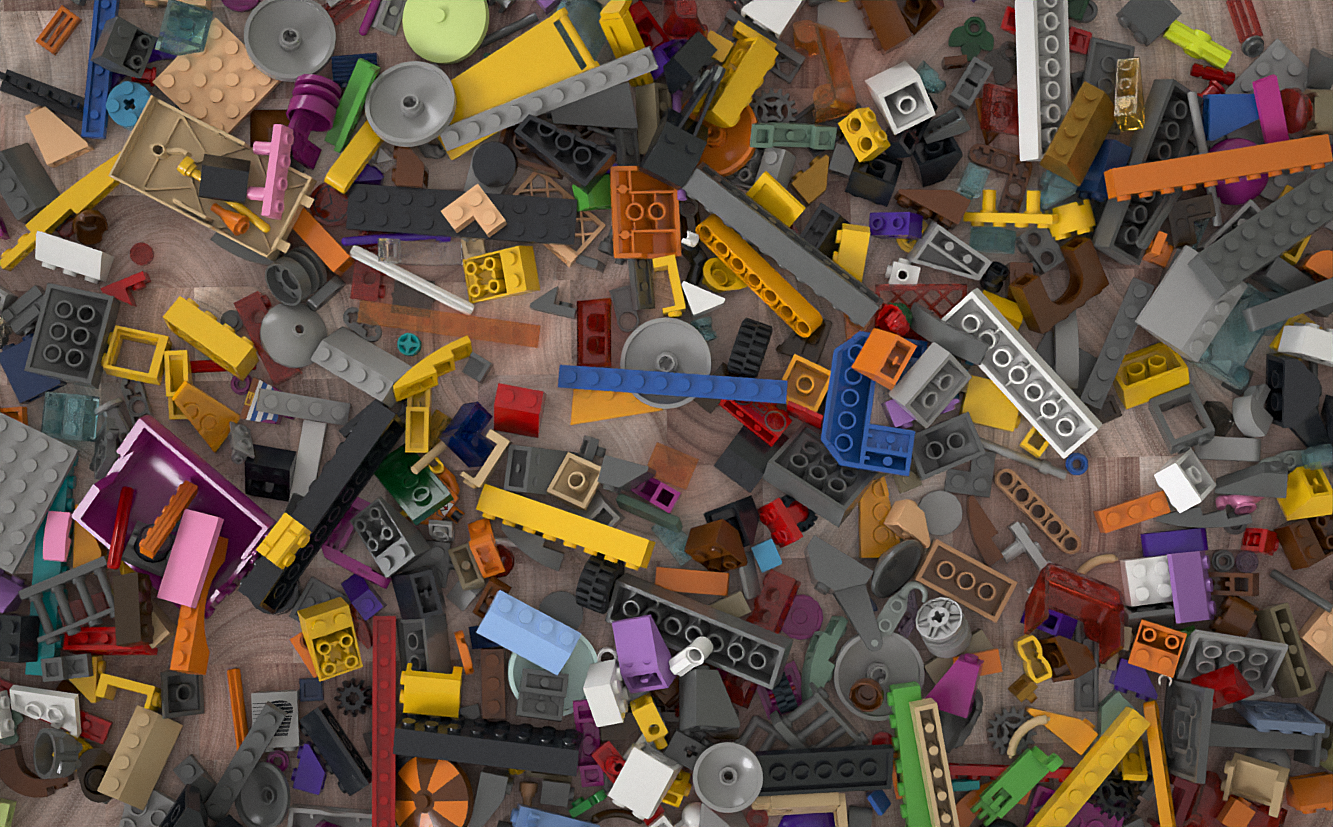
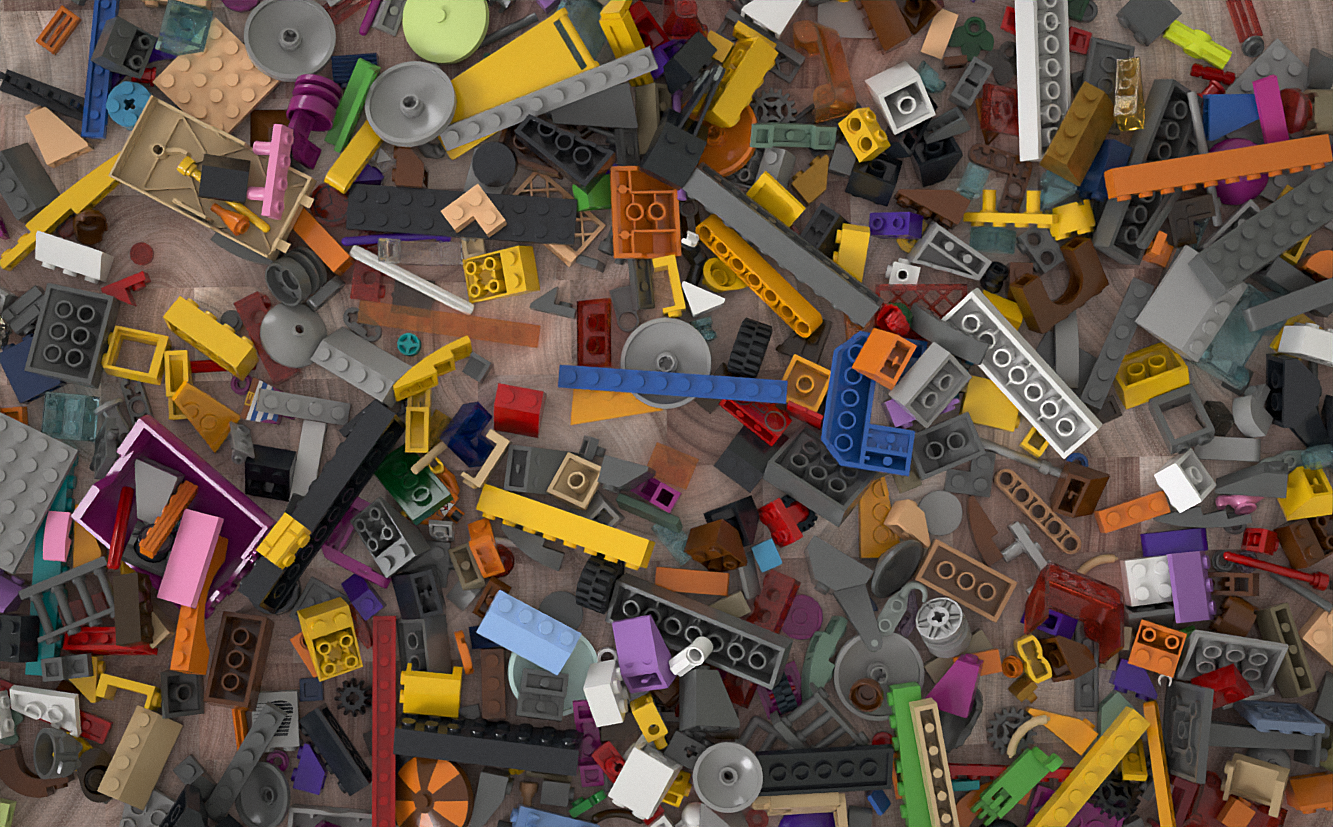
none -> light grey slope [135,456,185,525]
none -> reddish brown brick [203,611,275,712]
none -> light nougat slope [921,9,959,59]
none -> orange plate [1001,655,1024,678]
none -> reddish brown slope [1050,461,1110,518]
none -> red piece [1223,551,1329,591]

